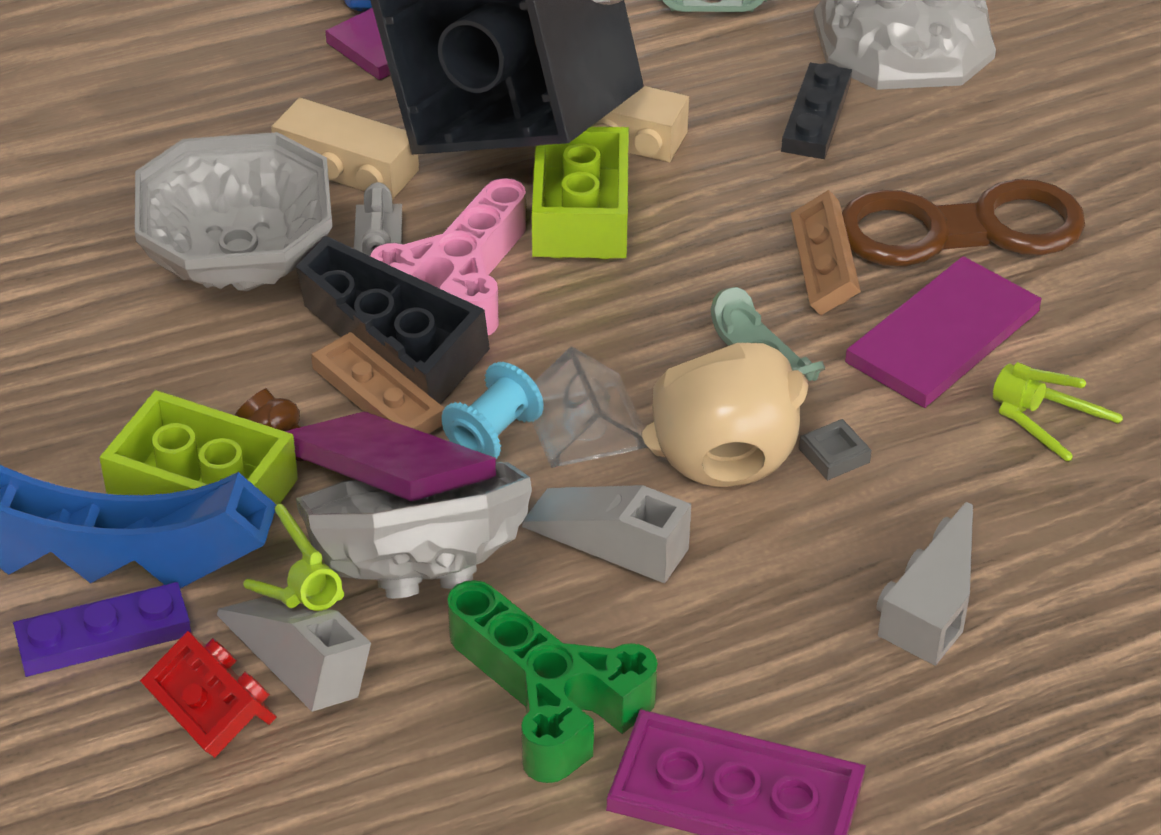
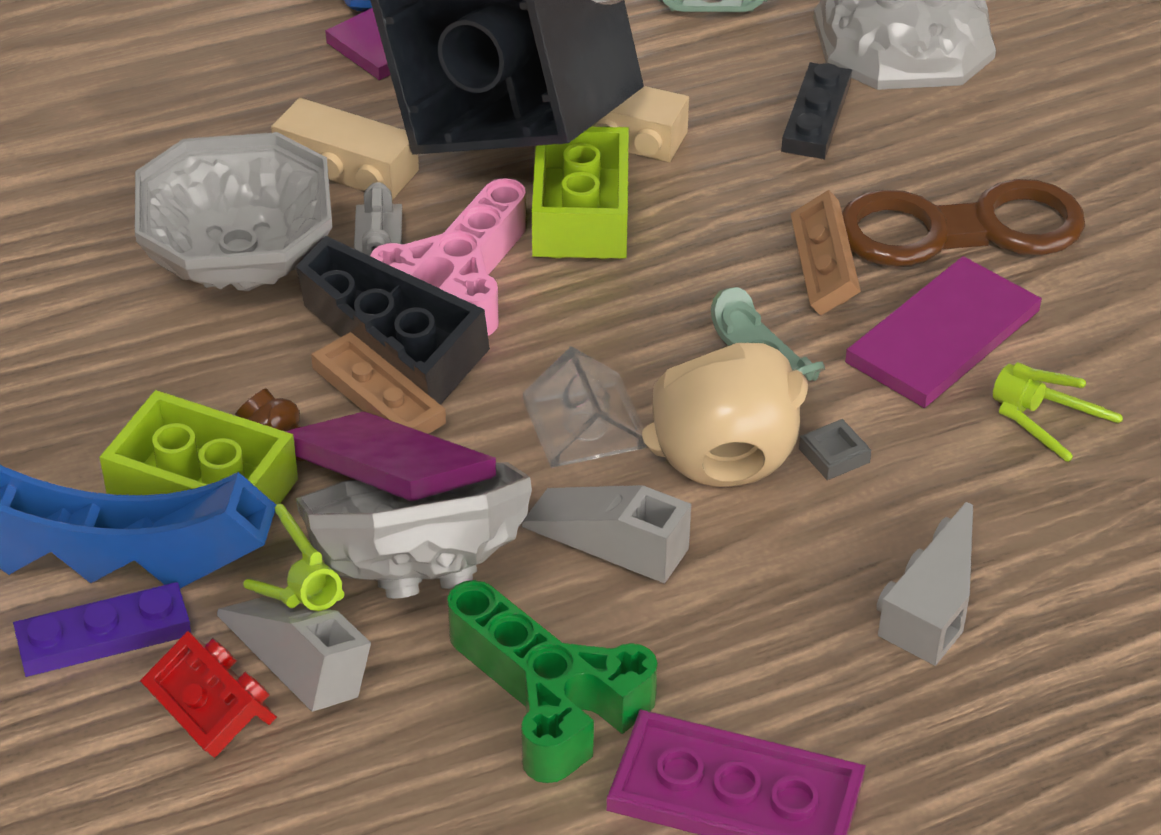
medium azure hose [441,362,544,459] -> none

